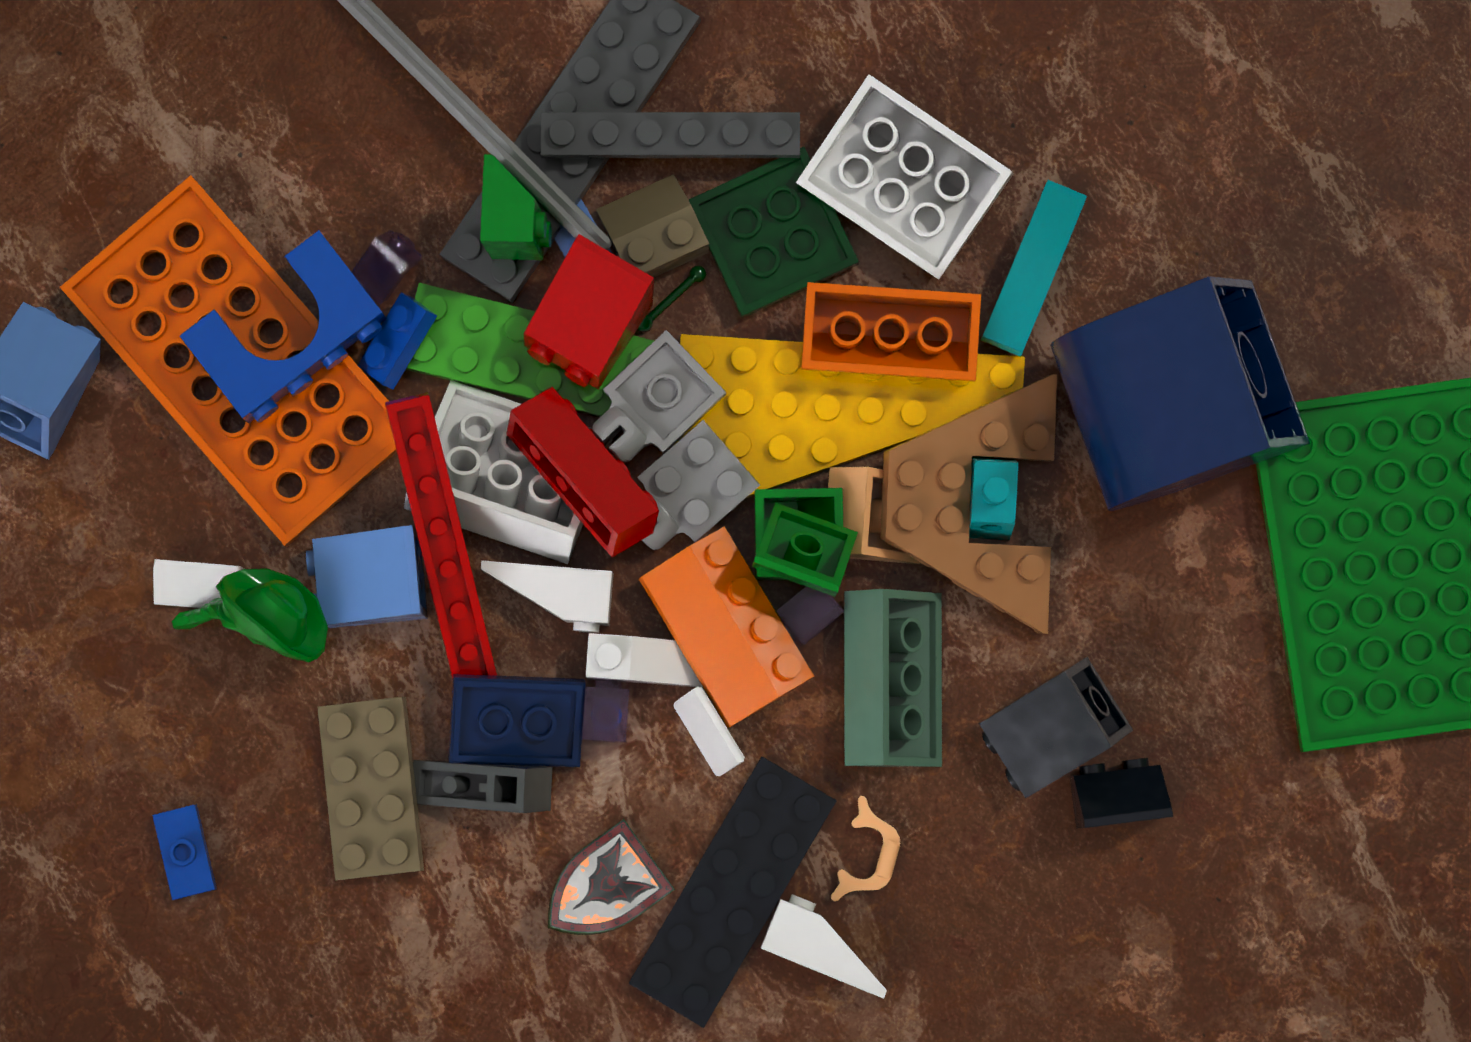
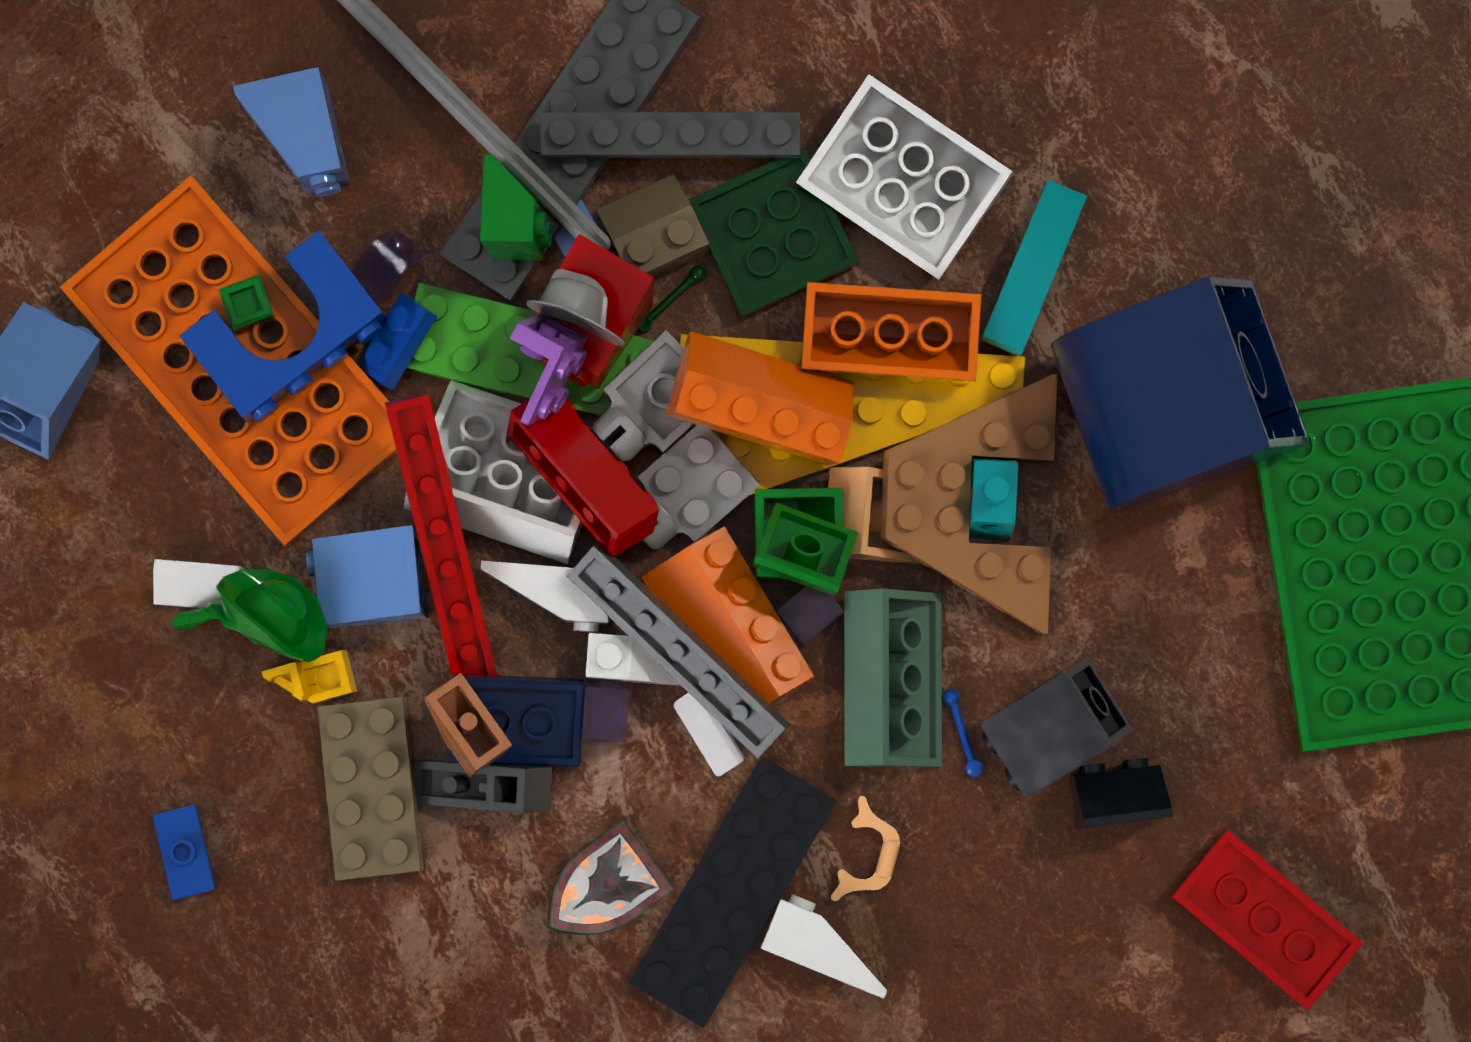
none -> green tile [219,275,275,331]
none -> medium blue slope [233,67,350,197]
none -> yellow slope [261,650,358,704]
none -> nougat slope [424,673,512,778]
none -> medium lavender bracket [510,314,588,426]
none -> light grey piece [526,269,625,346]
none -> plate [567,542,790,759]
none -> orange slope [665,331,854,465]
none -> blue hinge [943,689,983,777]
none -> red plate [1170,829,1363,1010]

